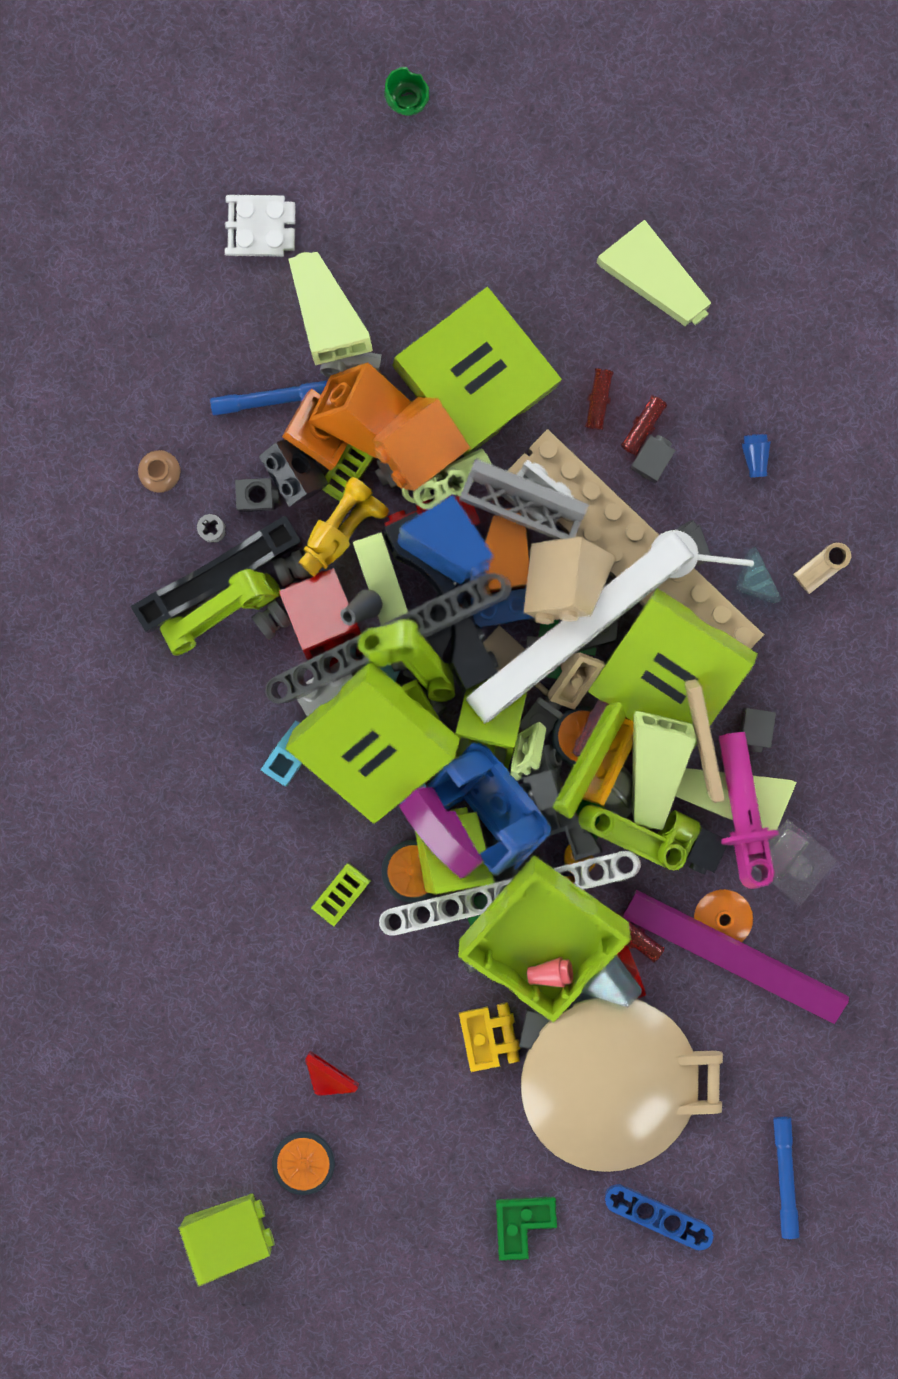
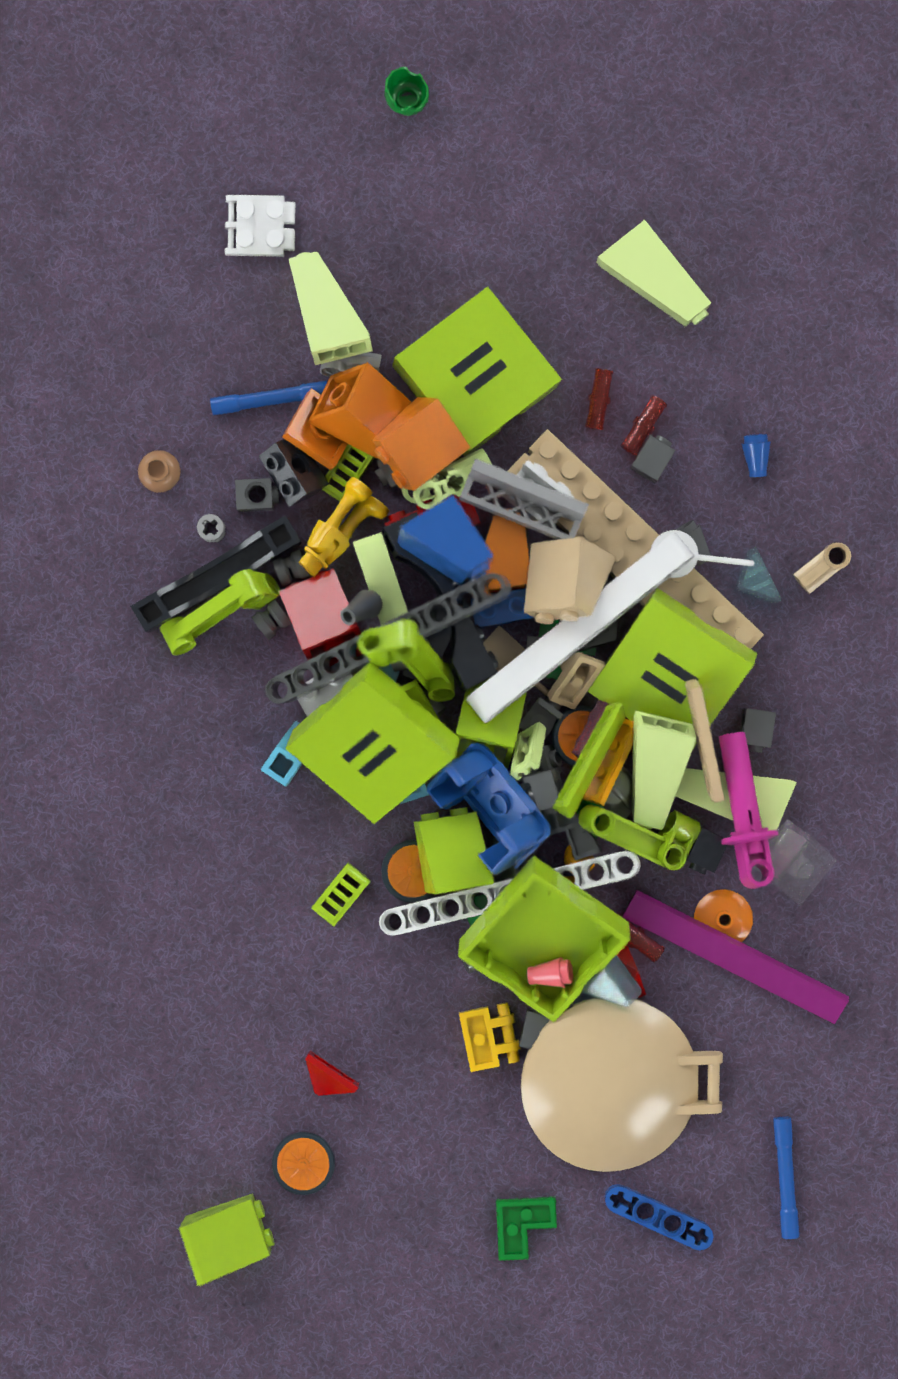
magenta slope [399,787,483,878] -> none

